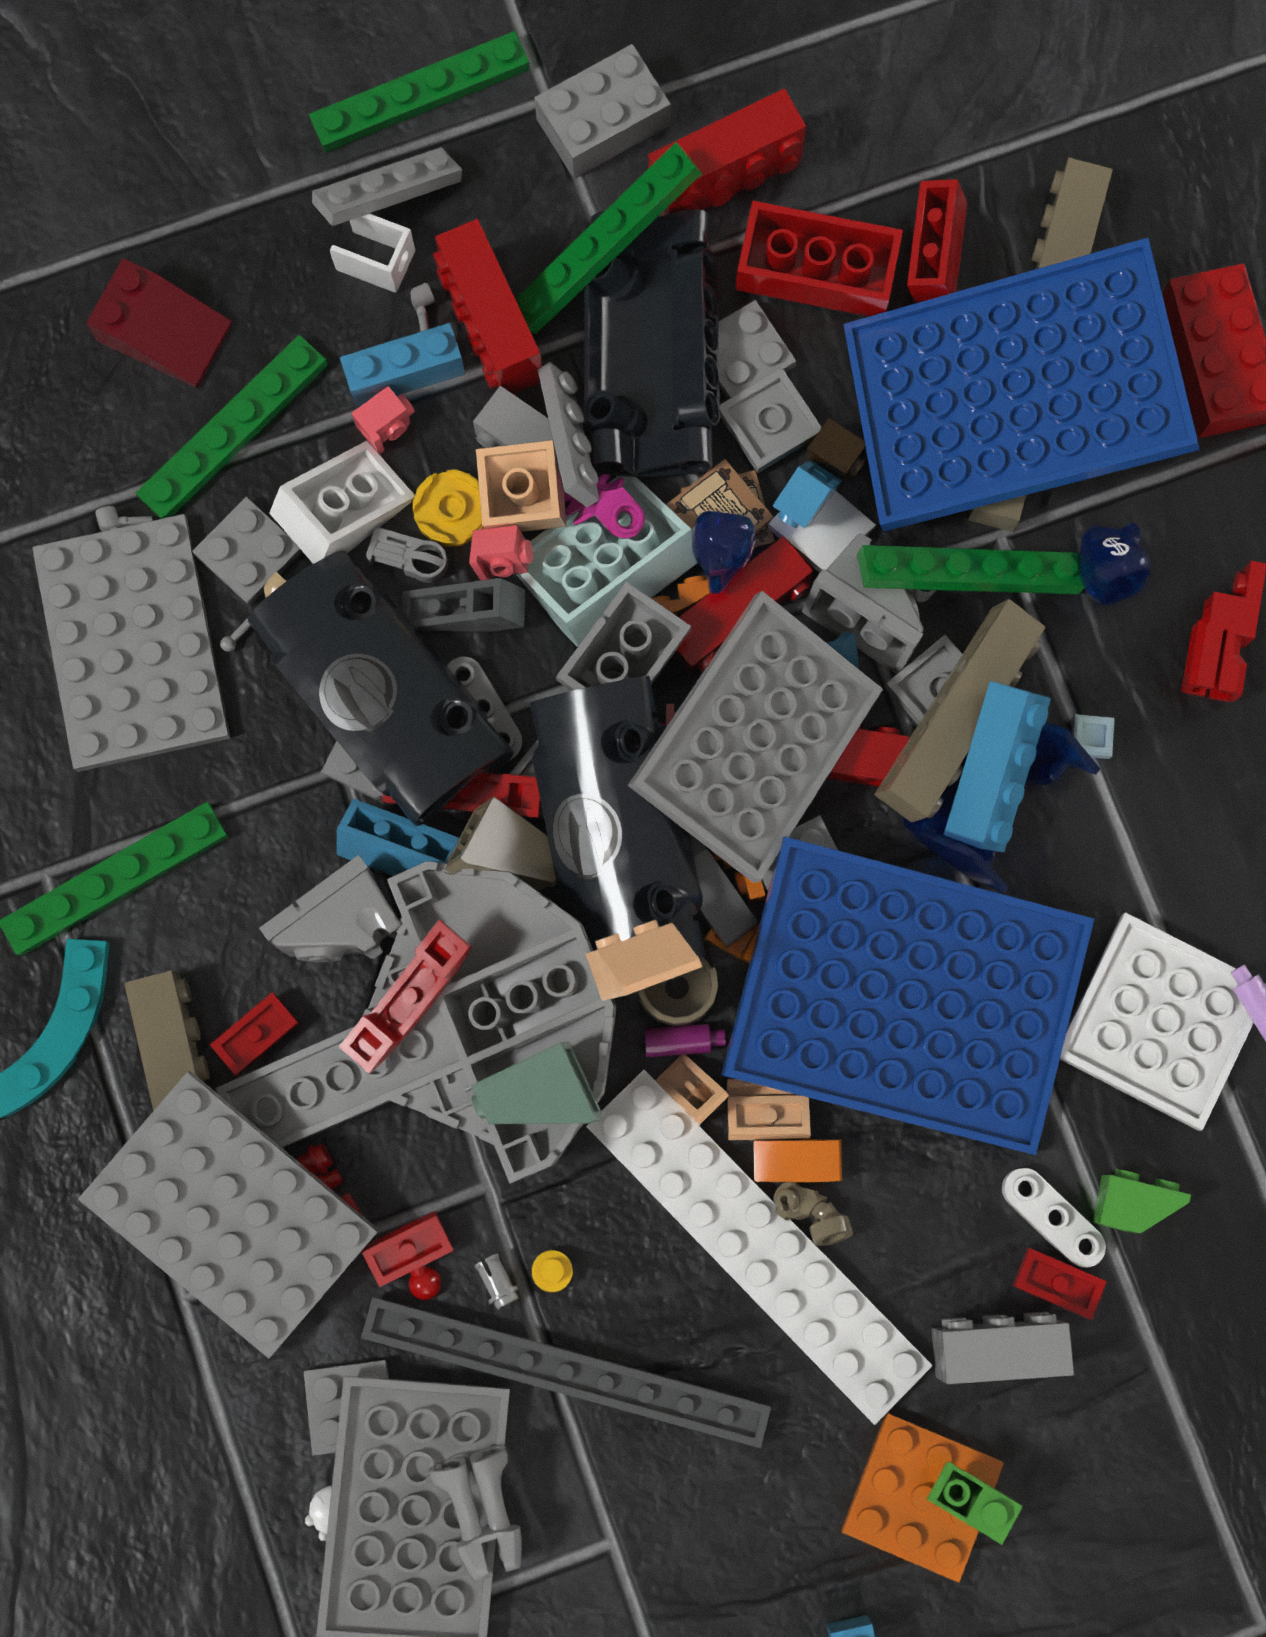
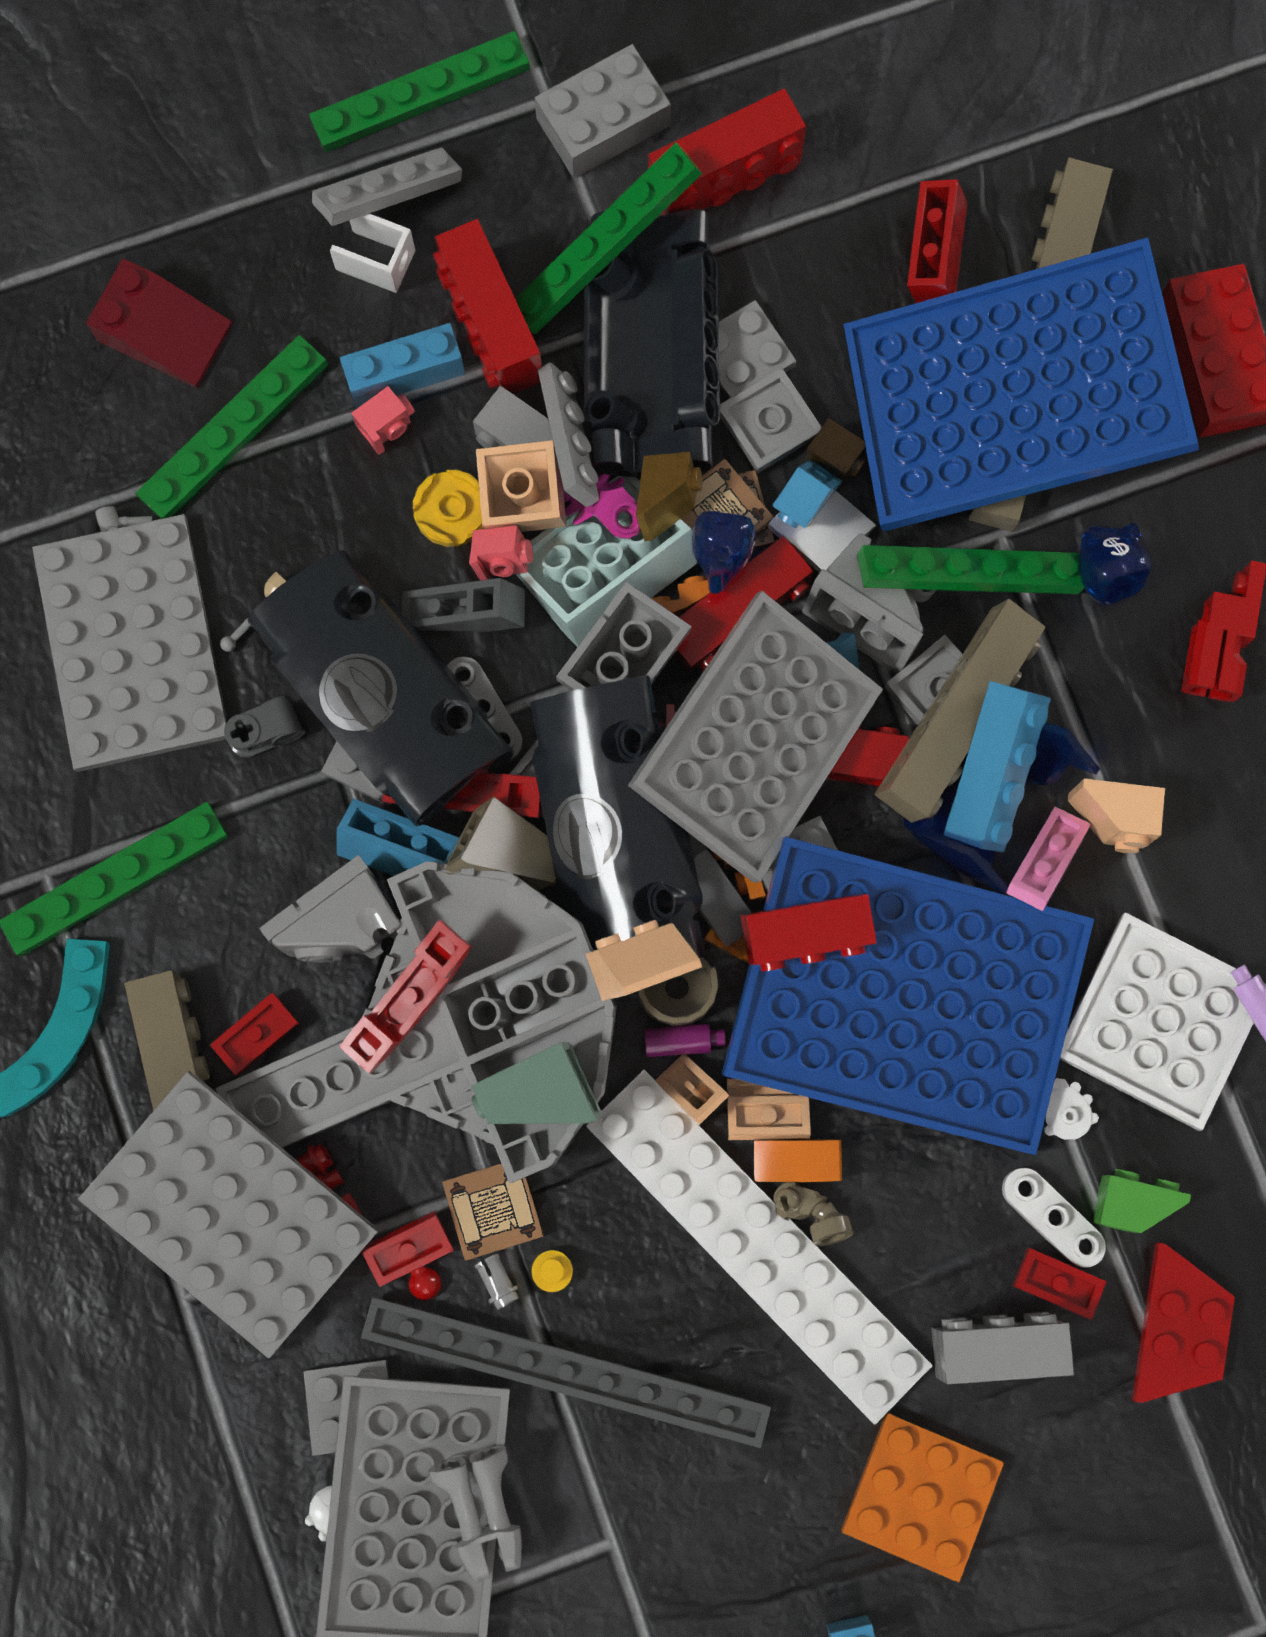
light grey plate [192,497,303,606] -> none
white slope [270,441,415,564] -> none
light grey piece [366,528,448,583] -> none
light grey hand [410,283,435,332] -> none
red brick [735,201,903,316] -> none
bright green slope [926,1461,1023,1545] -> none
light aqua tile [1070,714,1114,759] -> none
none -> dark grey piece [224,696,305,758]
none -> tile [442,1163,544,1261]
none -> pearl gold slope [636,452,703,541]
none -> red brick [740,894,877,971]
none -> bright pink plate [1006,807,1091,911]
none -> white piece [1044,1078,1099,1140]
none -> light nougat slope [1068,779,1165,853]
none -> red wing [1132,1242,1235,1403]

